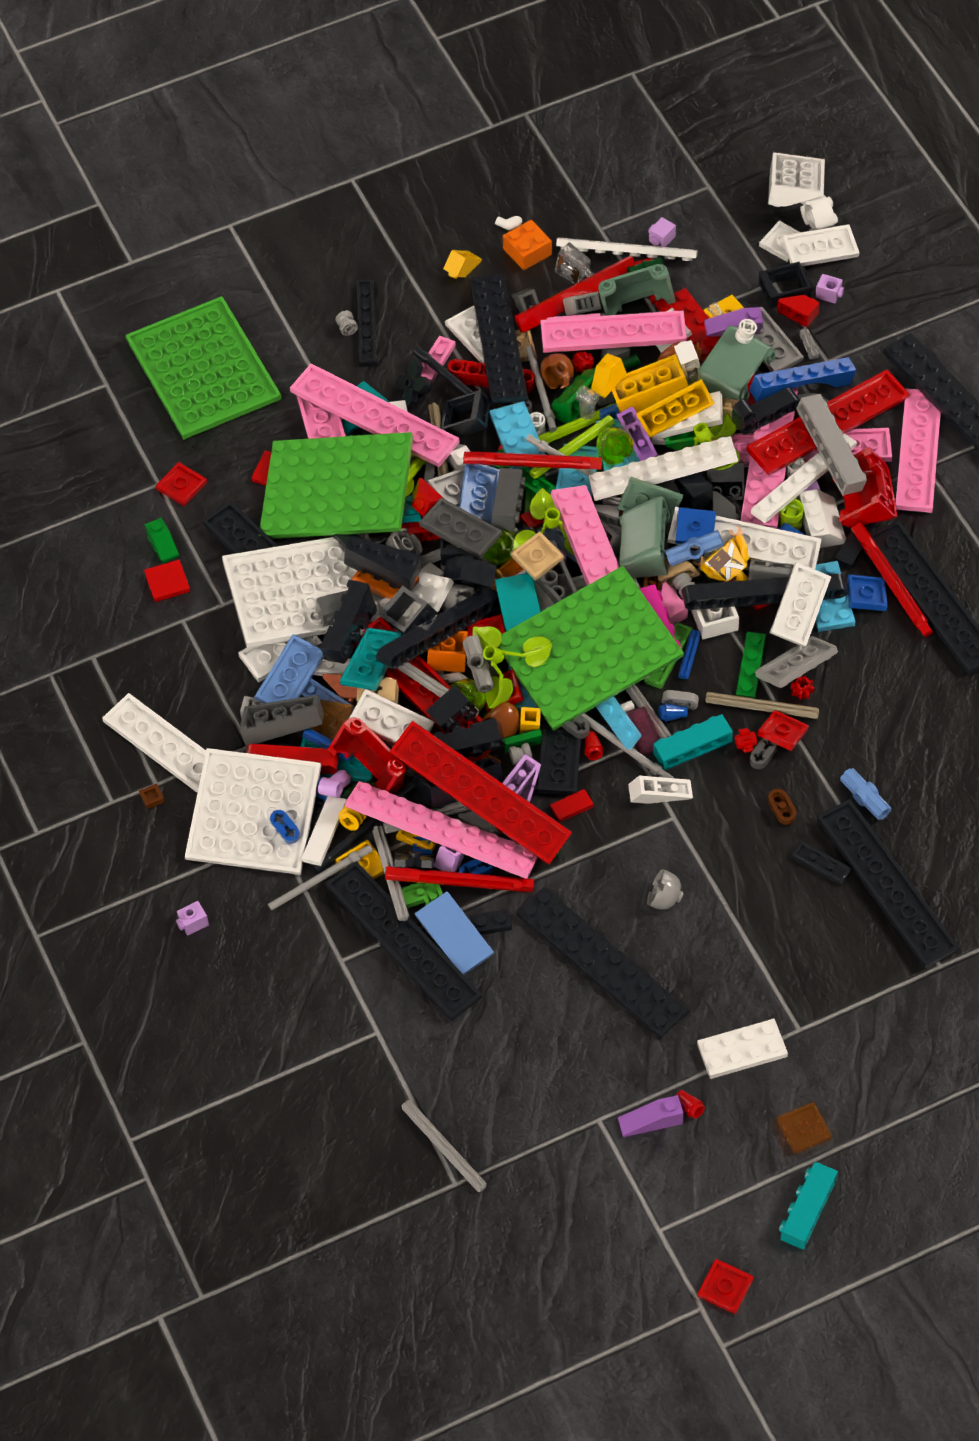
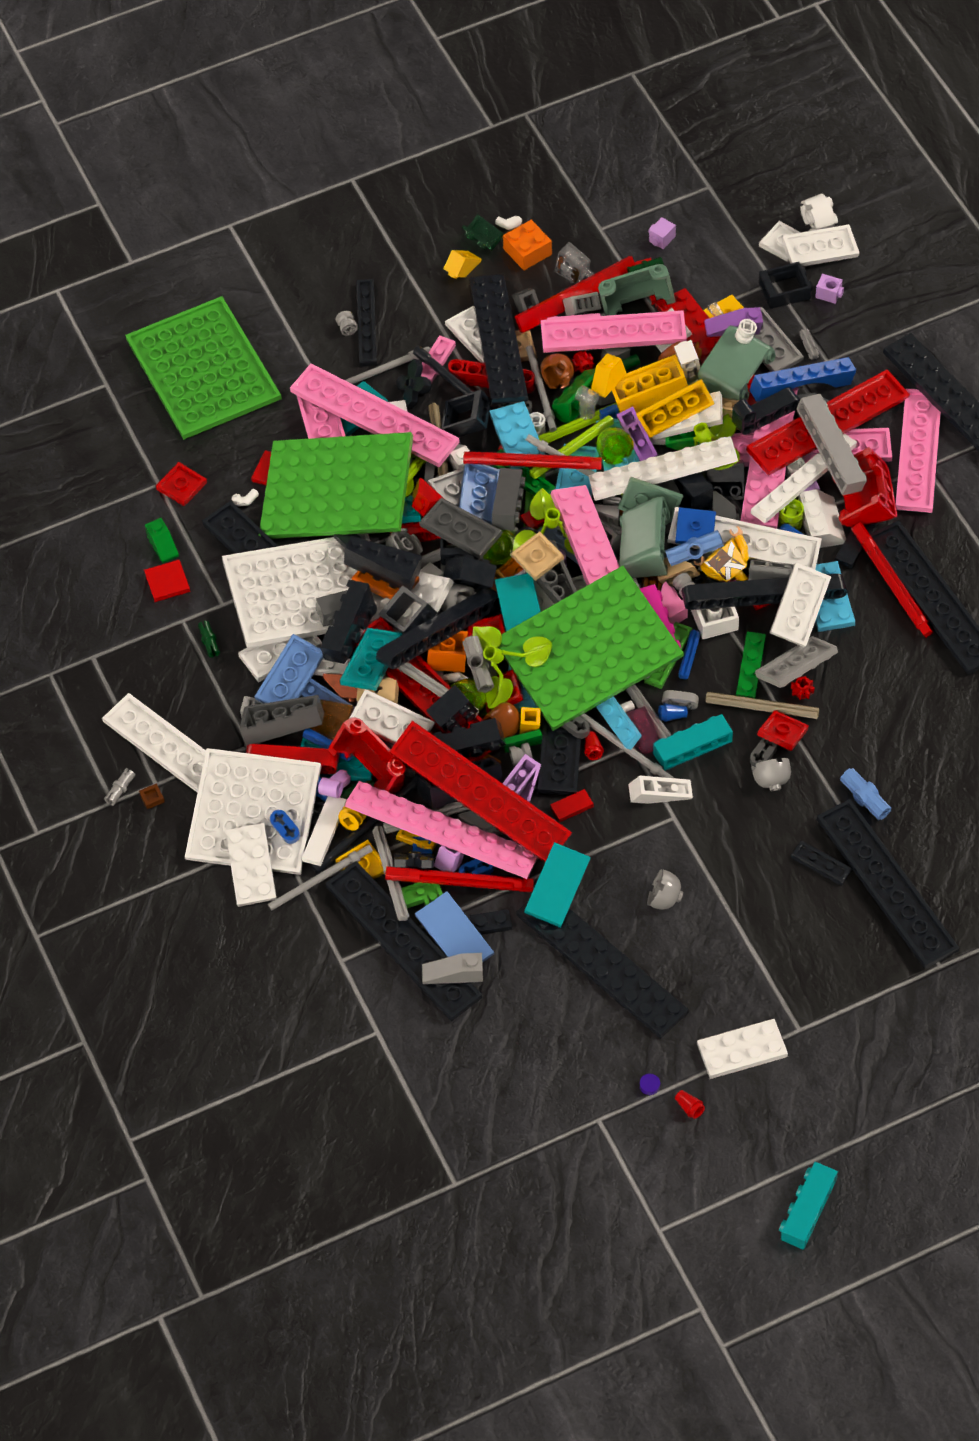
lavender brick [176,901,209,936] -> none
light grey axle [402,1100,487,1192] -> none
white plate [556,238,698,261] -> none
medium lavender slope [618,1095,683,1137] -> none
red tile [697,1259,754,1315] -> none
red gear [735,728,757,753] -> none
white slope [768,152,825,207] -> none
reddish brown plate [768,789,797,825] -> none
clear orange tile [776,1102,832,1154] -> none
red slope [777,295,820,327] -> none
blue plate [847,575,887,611] -> none
none -> light grey pin [104,768,135,806]
none -> dark green pin [198,621,220,658]
none -> white plate [225,823,277,907]
none -> white arm [231,489,259,507]
none -> light grey bar [345,346,431,384]
none -> light grey slope [422,953,483,984]
none -> clear green bracket [462,214,504,251]
none -> teal tile [524,842,591,928]
none -> dark purple tile [640,1074,660,1095]
none -> light grey cylinder [751,758,791,791]

